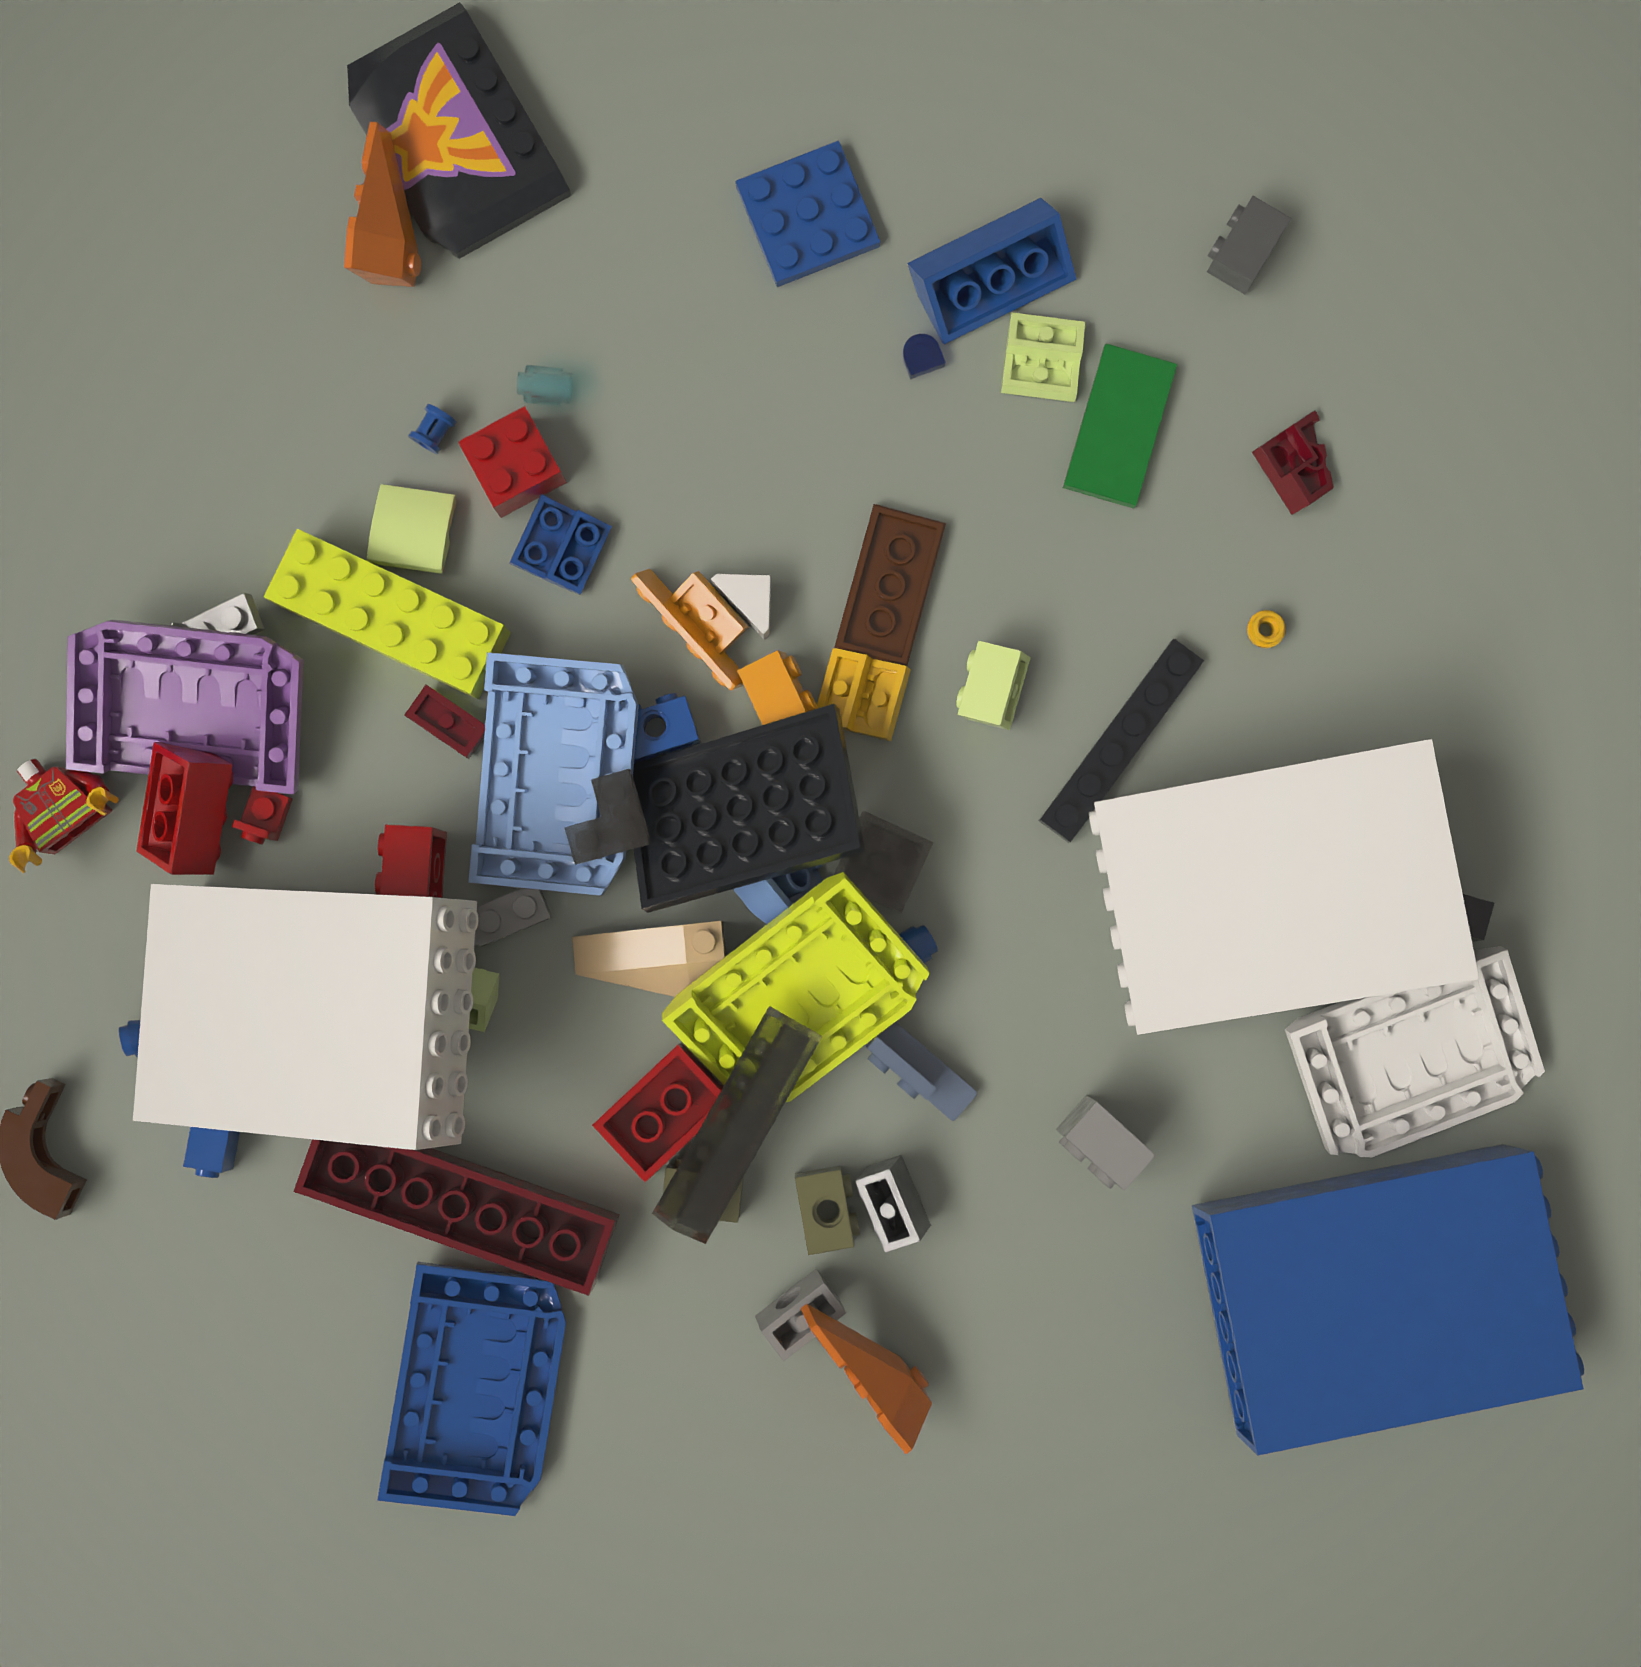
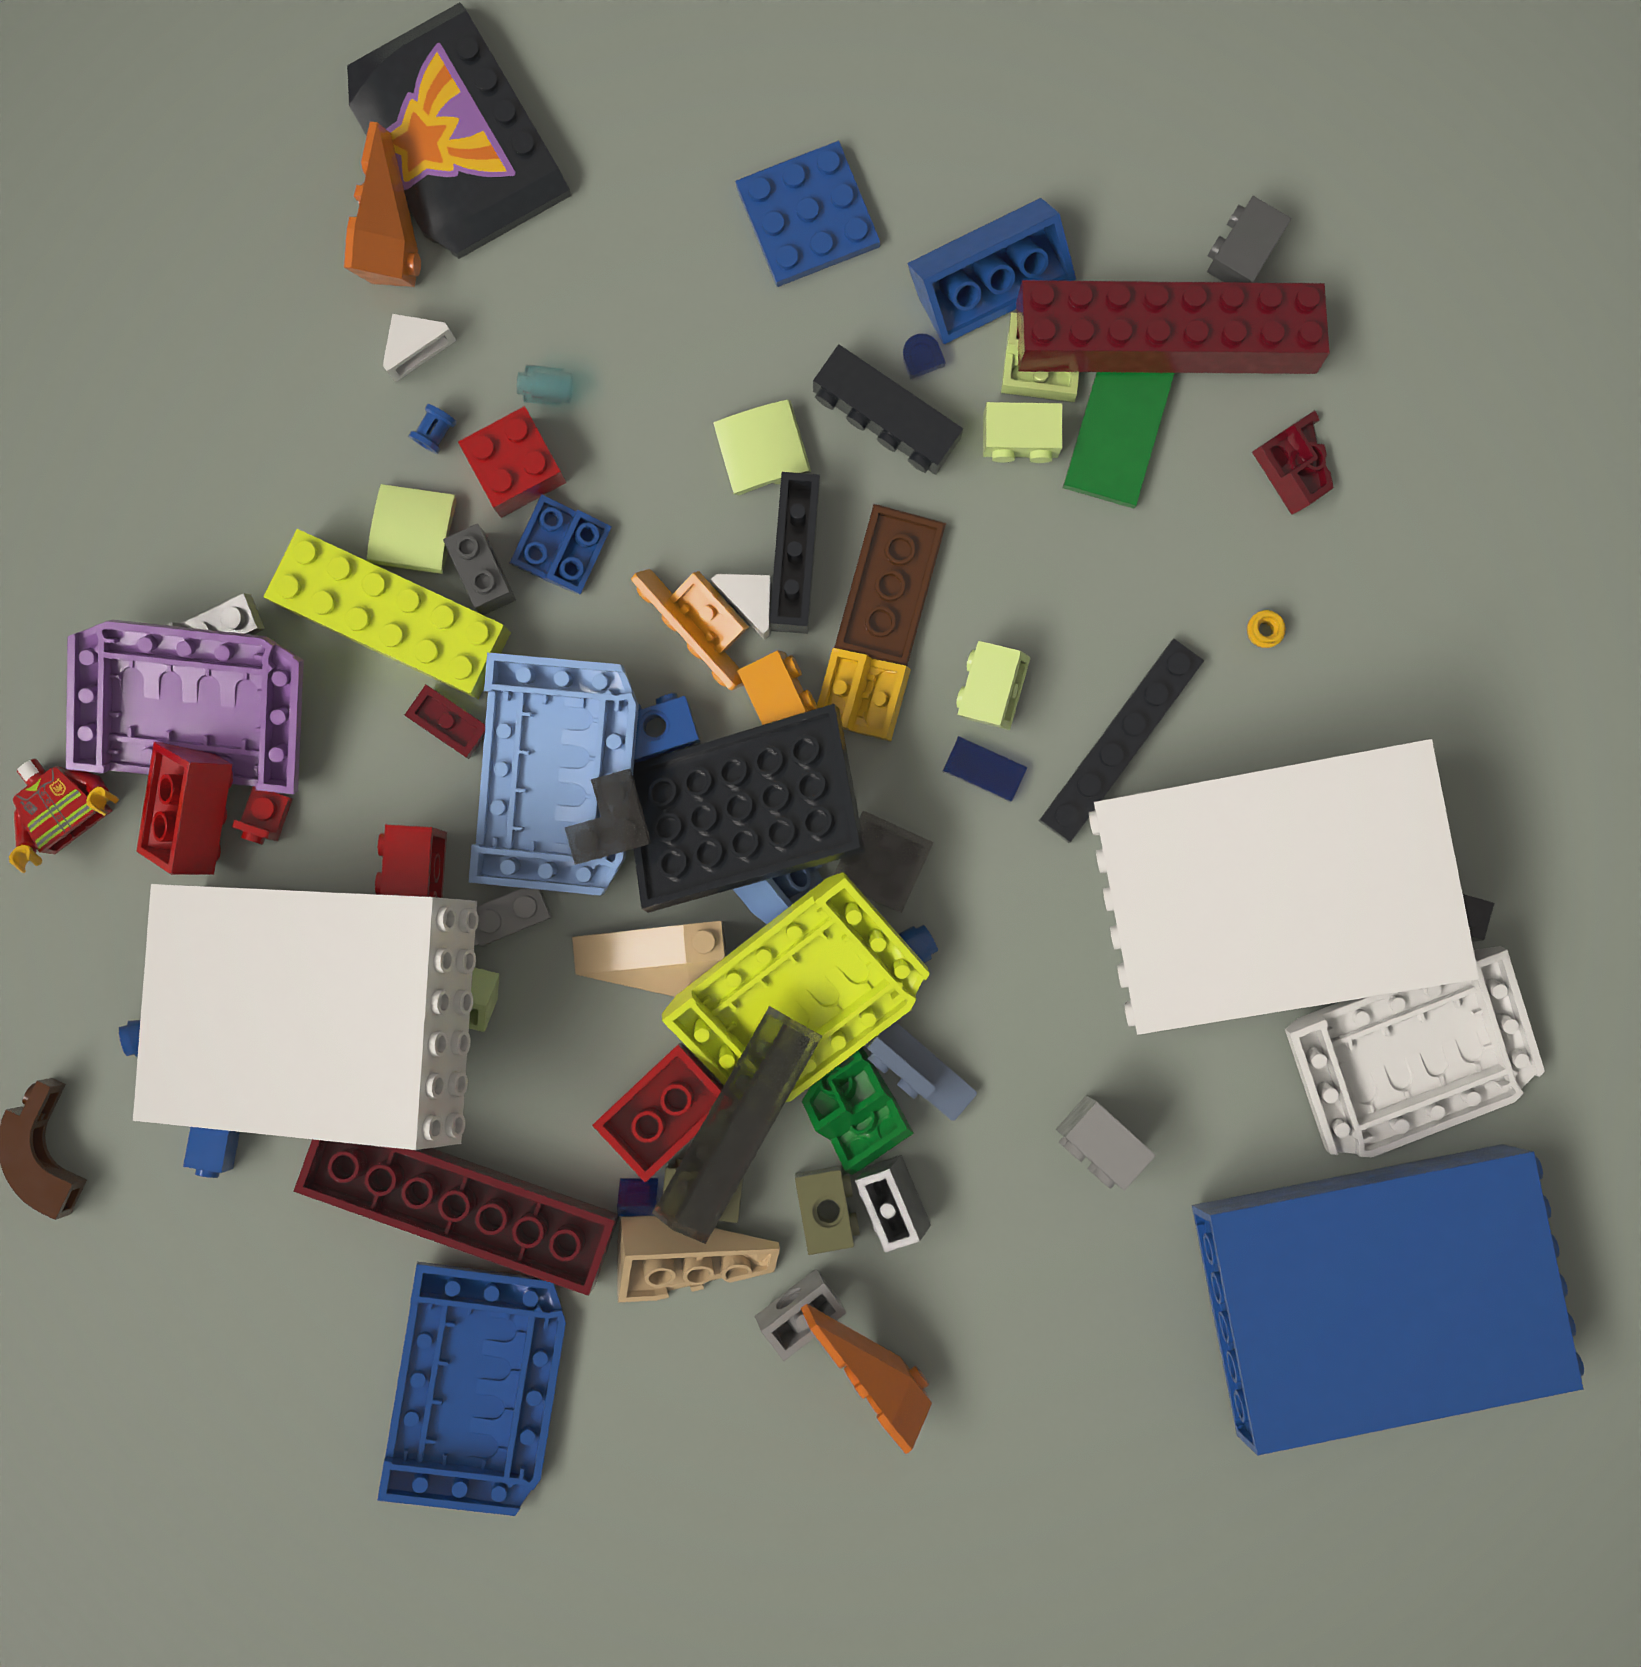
none -> white slope [383,314,456,383]
none -> dark grey brick [443,523,516,615]
none -> clear blue tile [617,1178,659,1216]
none -> tan wedge [617,1215,780,1303]
none -> yellowish green slope [713,400,811,496]
none -> black brick [769,472,820,634]
none -> green slope [802,1047,914,1175]
none -> black brick [813,344,964,475]
none -> clear blue tile [942,736,1027,803]
none -> yellowish green brick [983,402,1062,463]
none -> dark red brick [1016,280,1330,374]

